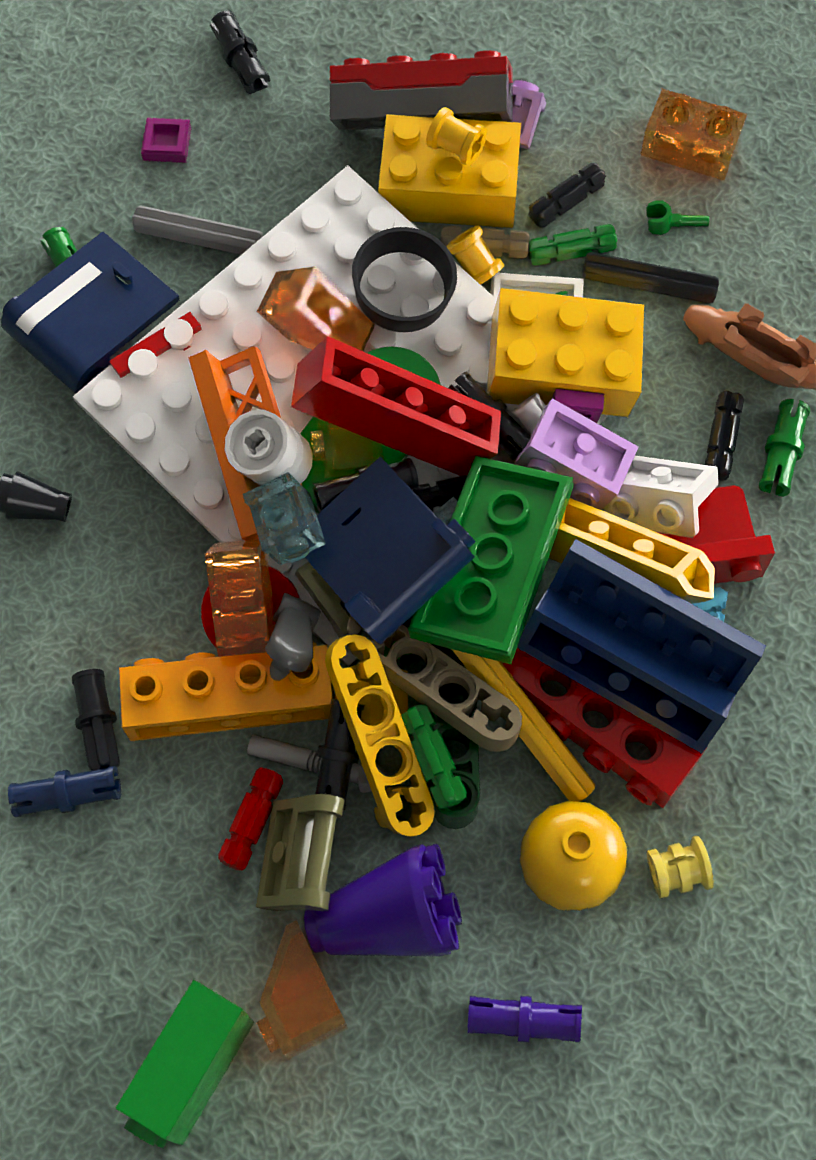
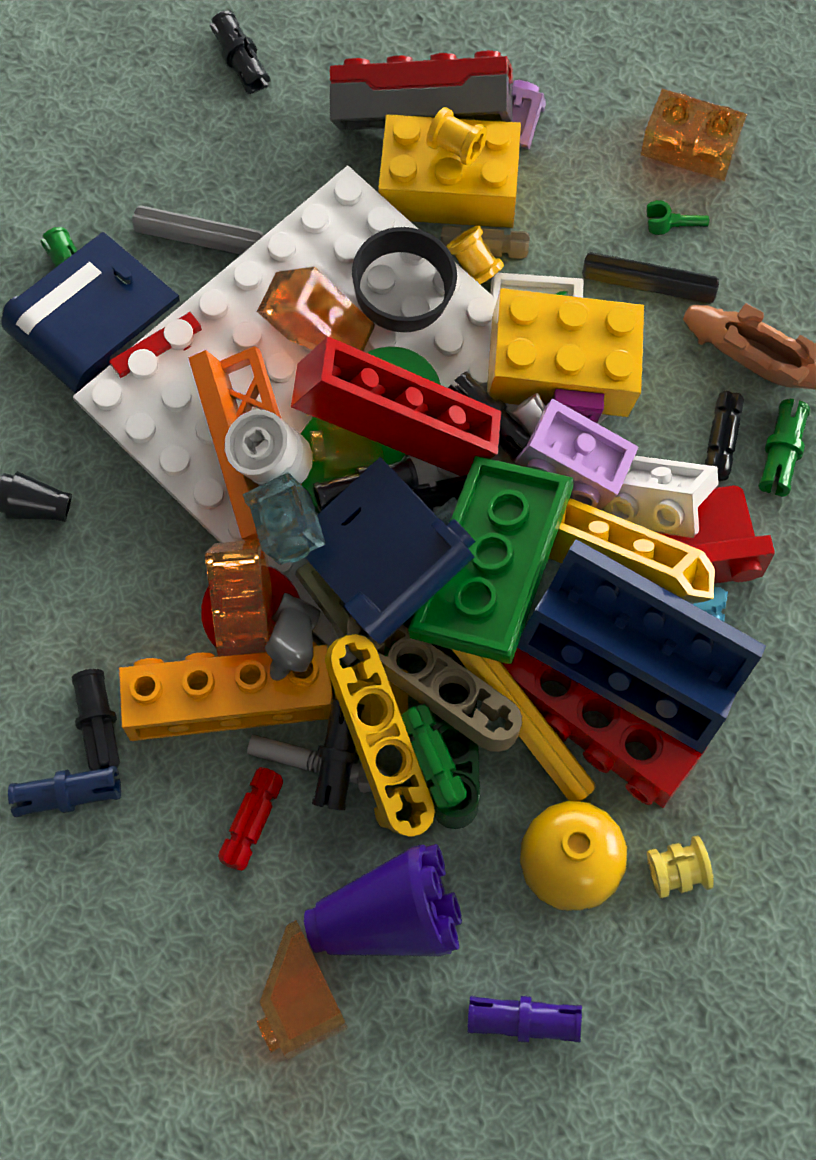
green brick [115,979,255,1149] -> none
magenta tile [141,118,192,163] -> none
olive plate [256,794,344,911] -> none
black axle [528,163,606,228] -> none
green axle [528,224,617,266] -> none

